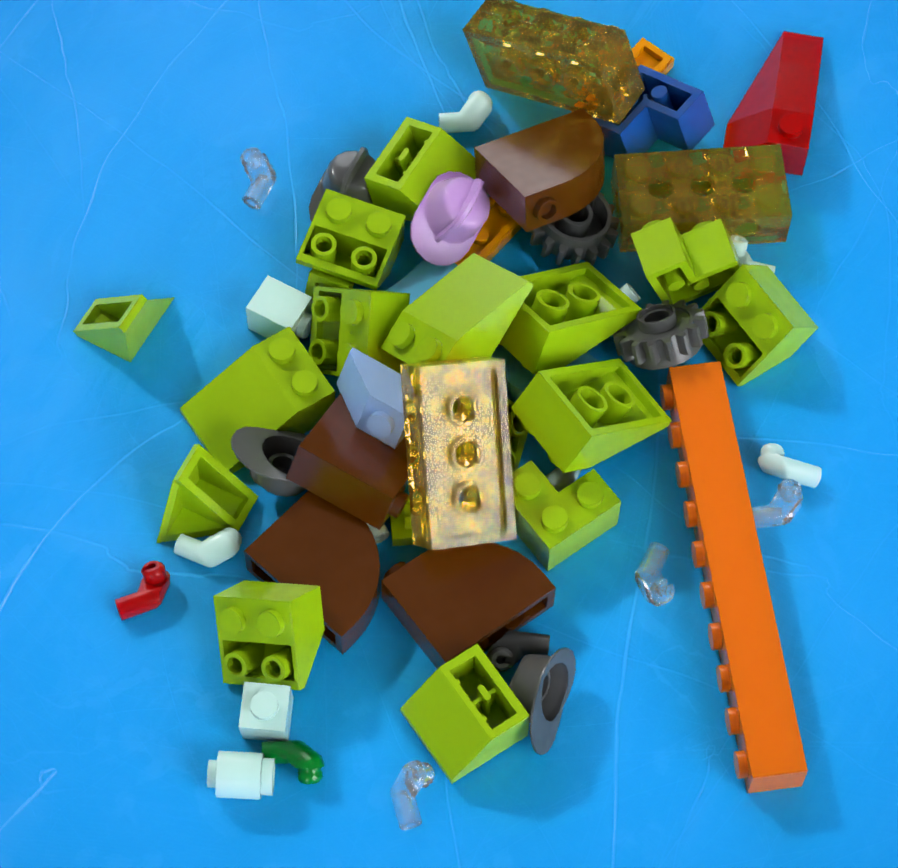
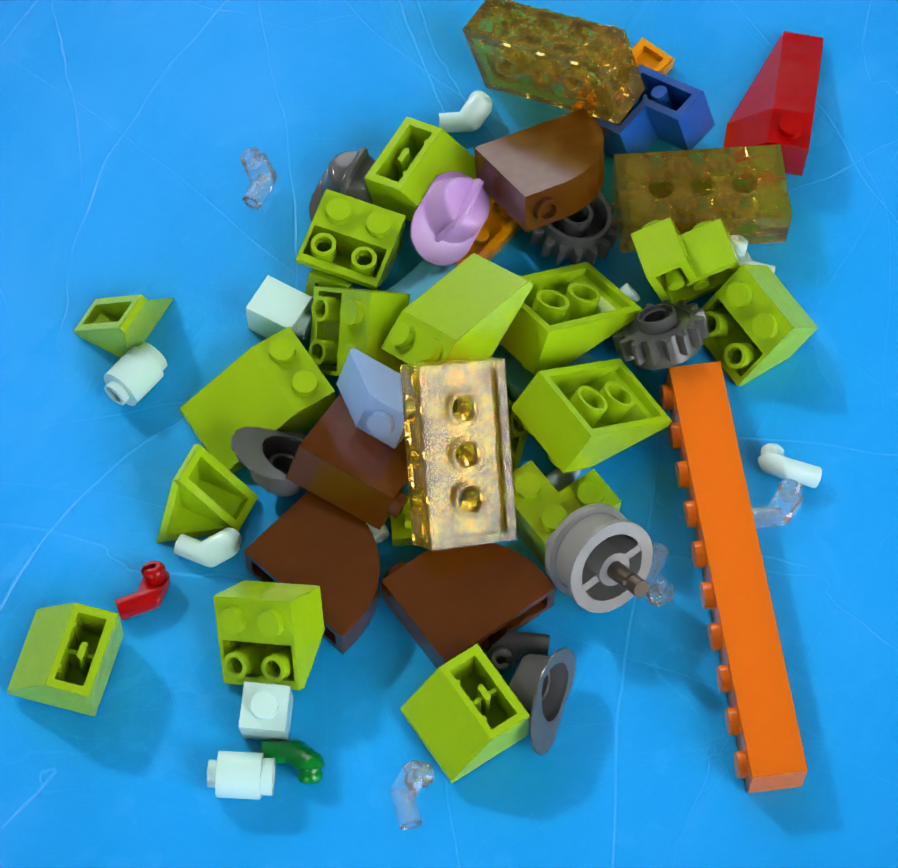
none -> lime slope [7,602,124,717]
none -> light aqua brick [104,342,168,406]
none -> light grey wheel [545,503,653,613]

